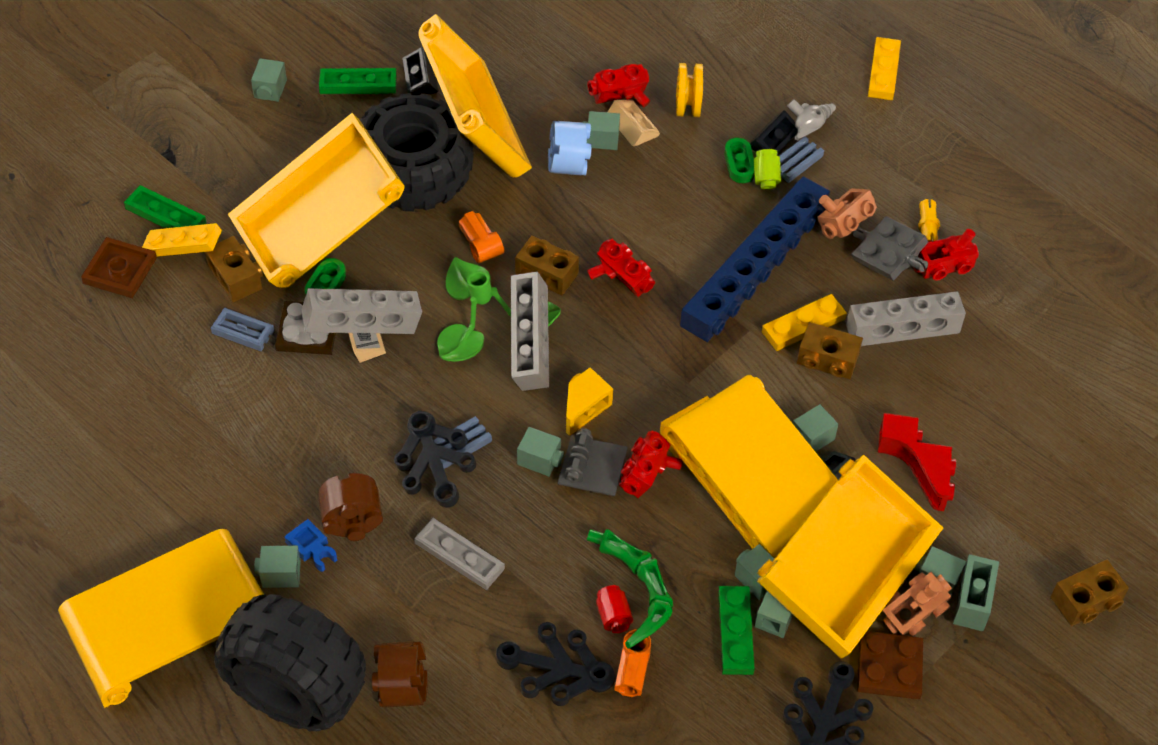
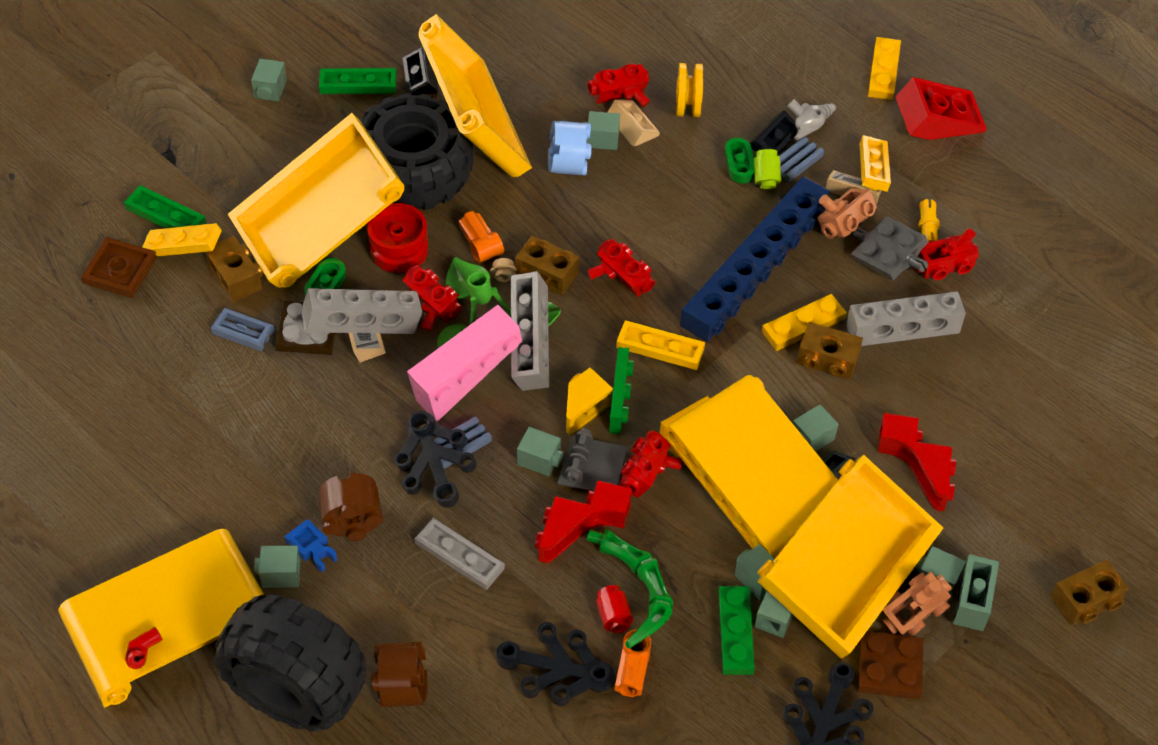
none -> red arm [125,627,163,669]
none -> red wheel [367,203,429,273]
none -> red brick [402,264,463,331]
none -> bright pink wedge [407,305,522,422]
none -> tan plate [490,258,517,282]
none -> red arch [535,480,632,563]
none -> green plate [609,347,634,434]
none -> yellow plate [616,320,705,370]
none -> tan slope [826,170,882,204]
none -> yellow plate [859,135,891,192]
none -> red slope [896,77,987,140]

